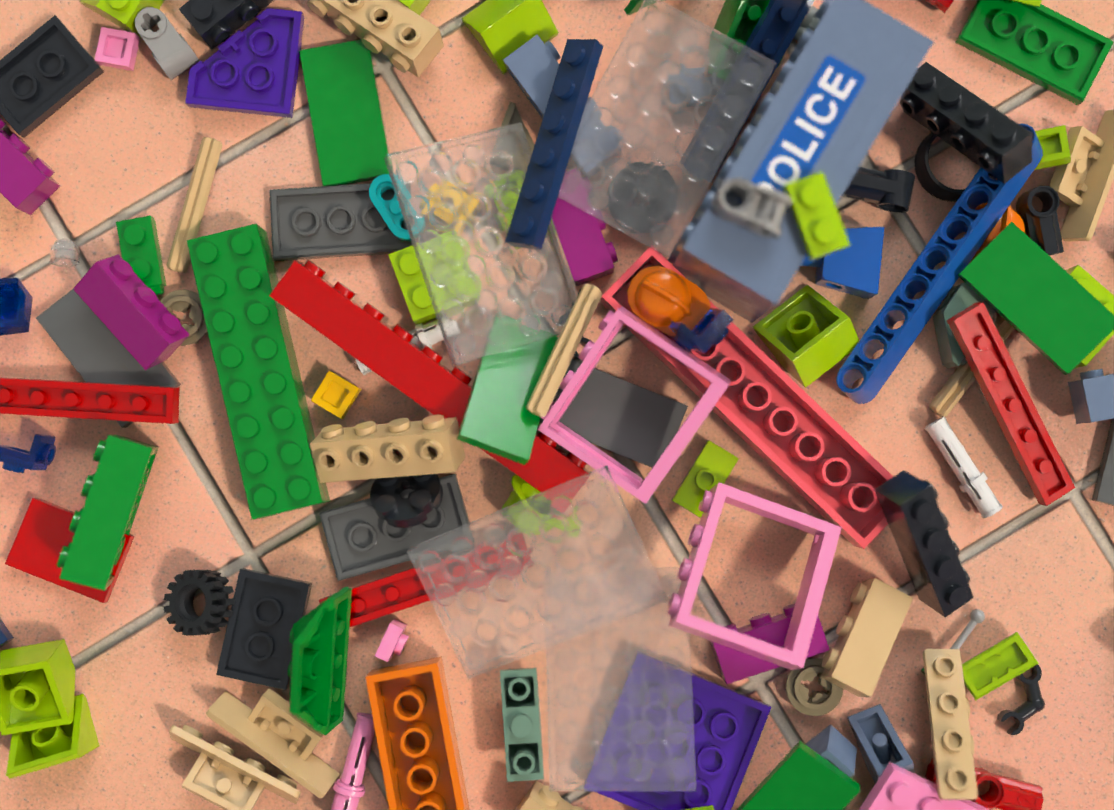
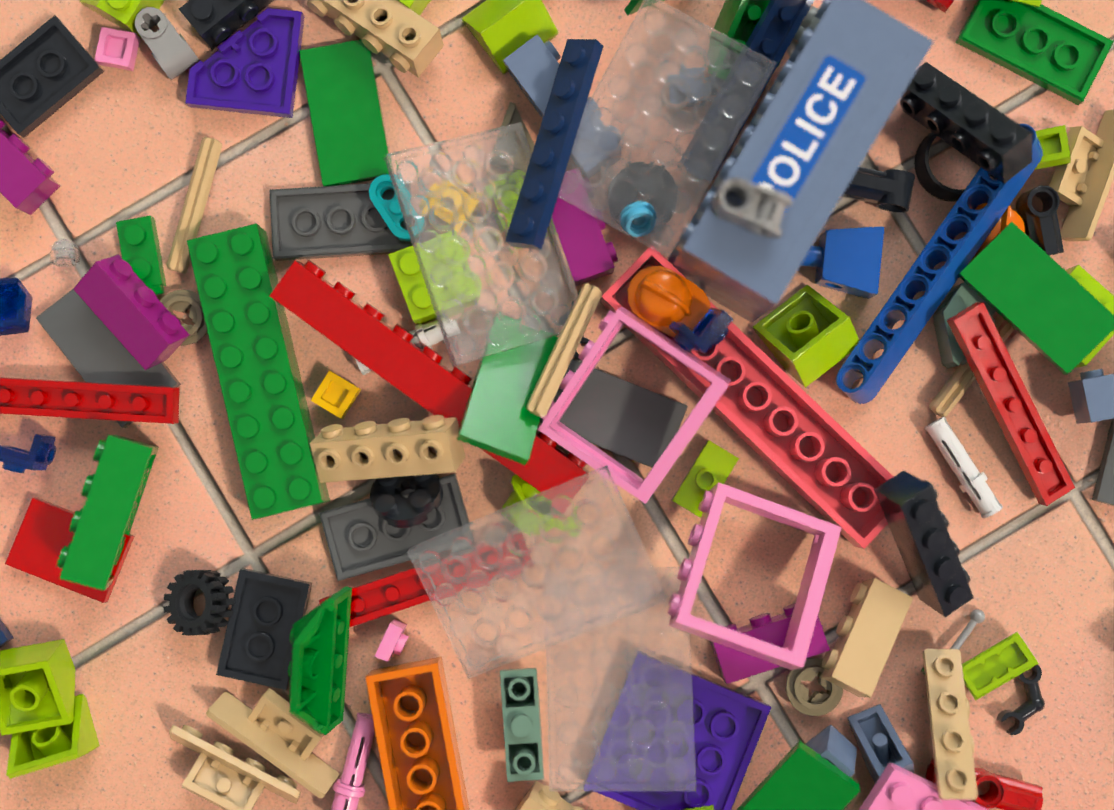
lime plate [783,172,850,261] -> none
none -> medium azure plate [619,201,657,237]

